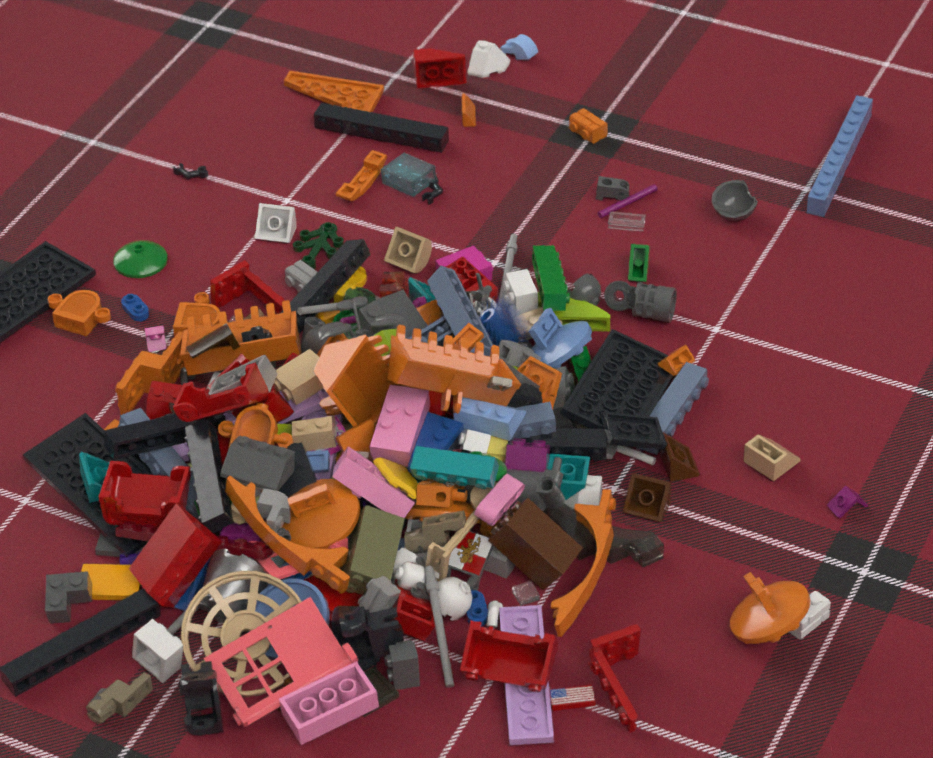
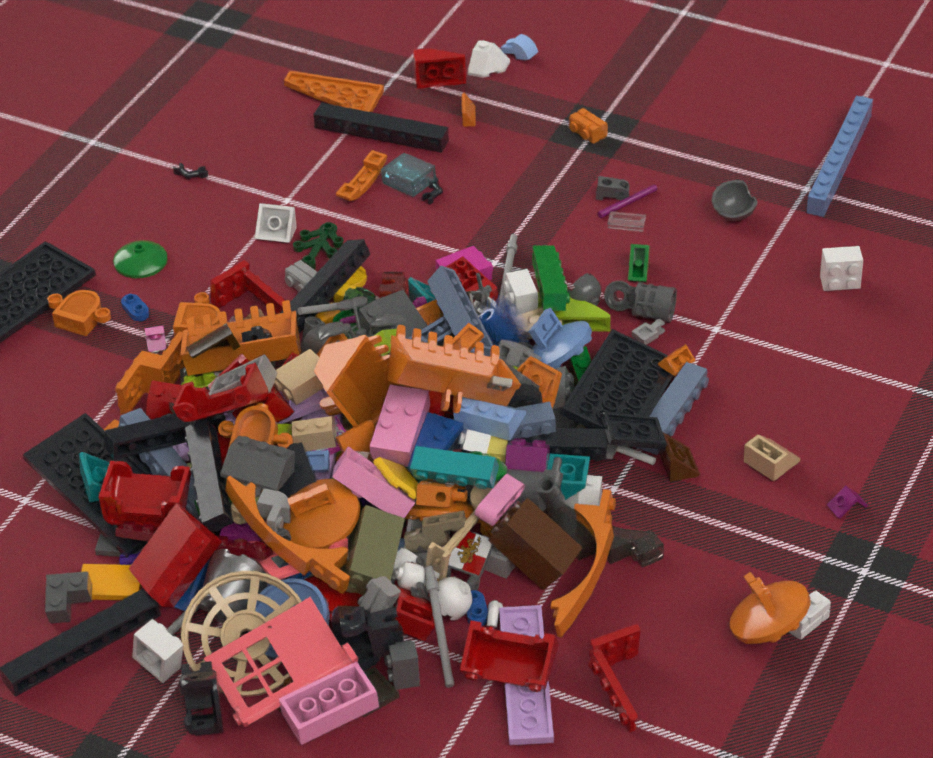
dark tan plate [86,672,153,724] -> none
tan brick [384,226,432,273] -> none
clear tile [512,581,540,606] -> none
tile [549,685,595,711] -> none
reddish brown slope [623,473,671,522] -> none
none -> lime dish [181,372,217,388]
none -> light grey plate [632,319,665,345]
none -> white brick [820,246,863,291]

